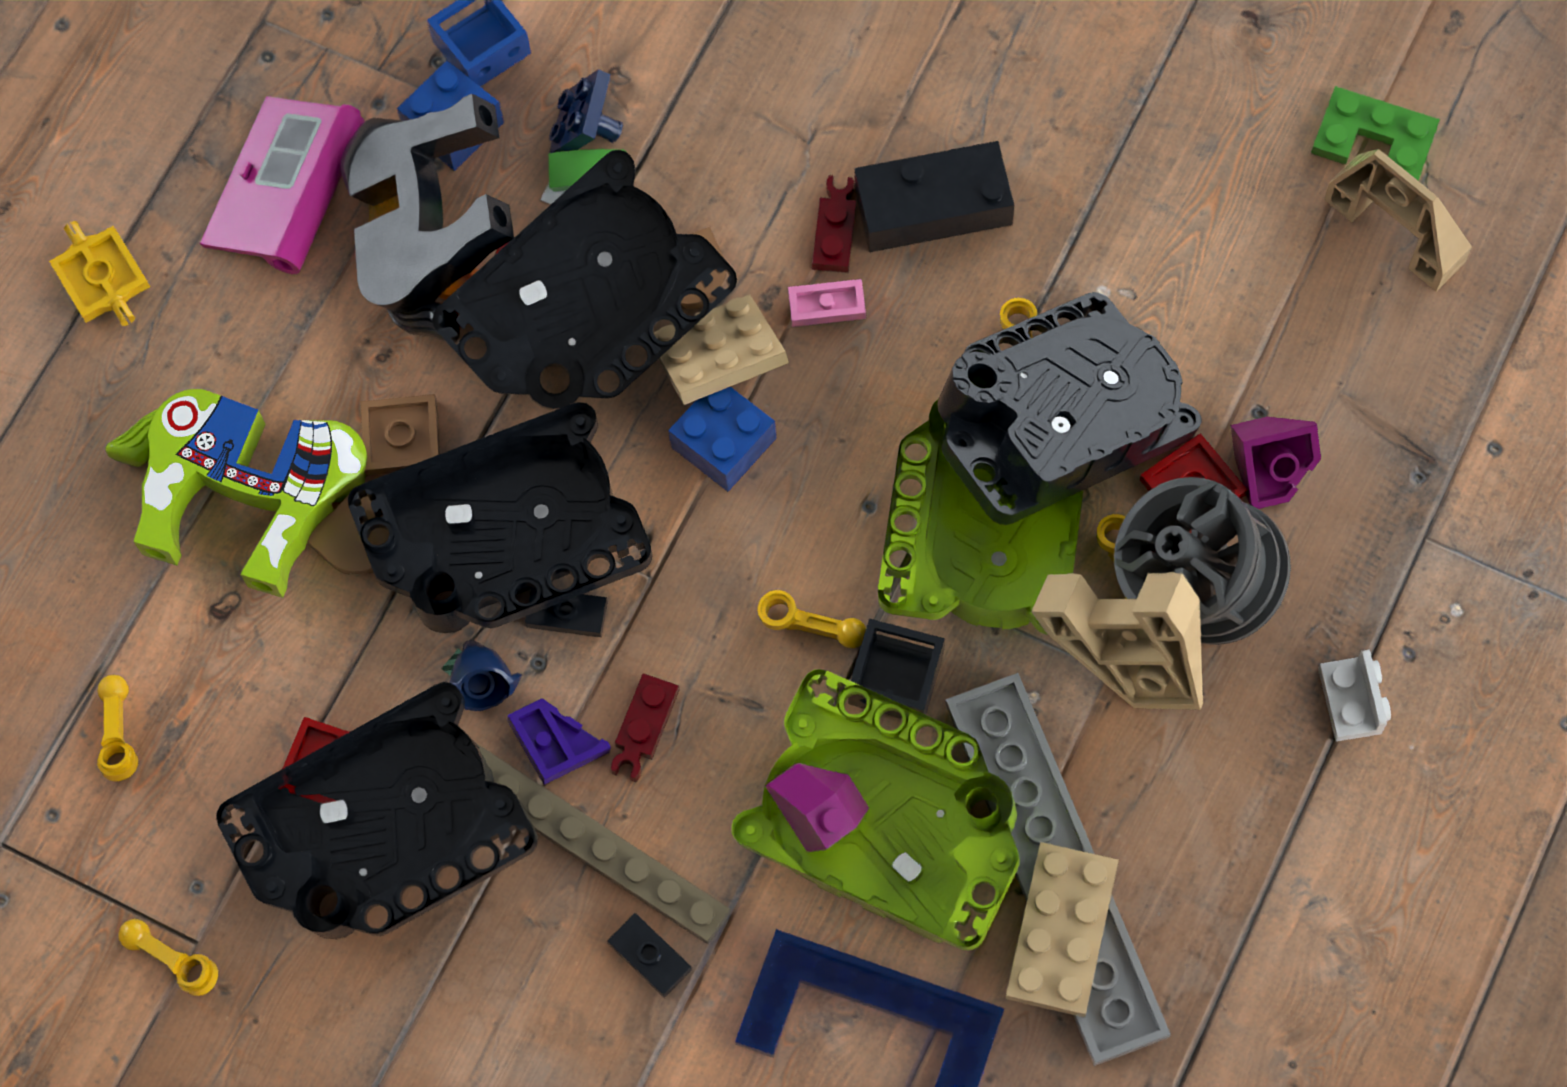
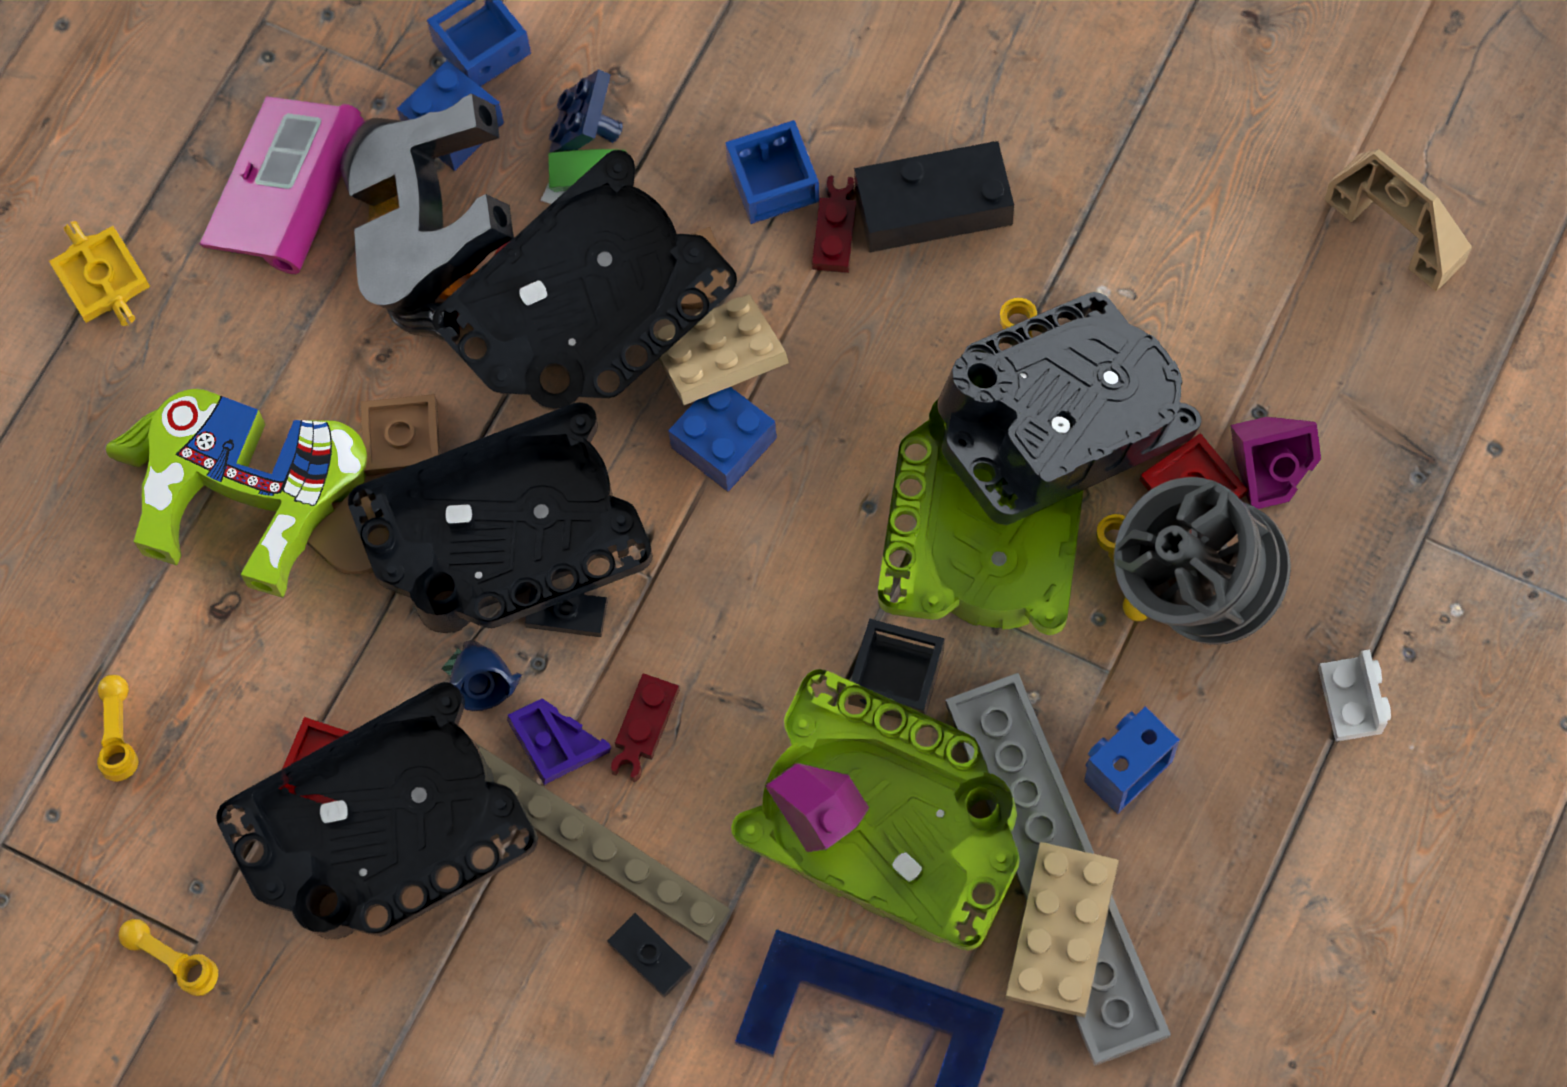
yellow piece [757,590,866,649] -> none
bright pink plate [788,279,866,327] -> none
tan wedge [1031,572,1203,710] -> none
bright green plate [1311,86,1440,181] -> none
none -> blue piece [725,120,820,224]
none -> blue piece [1084,706,1180,814]

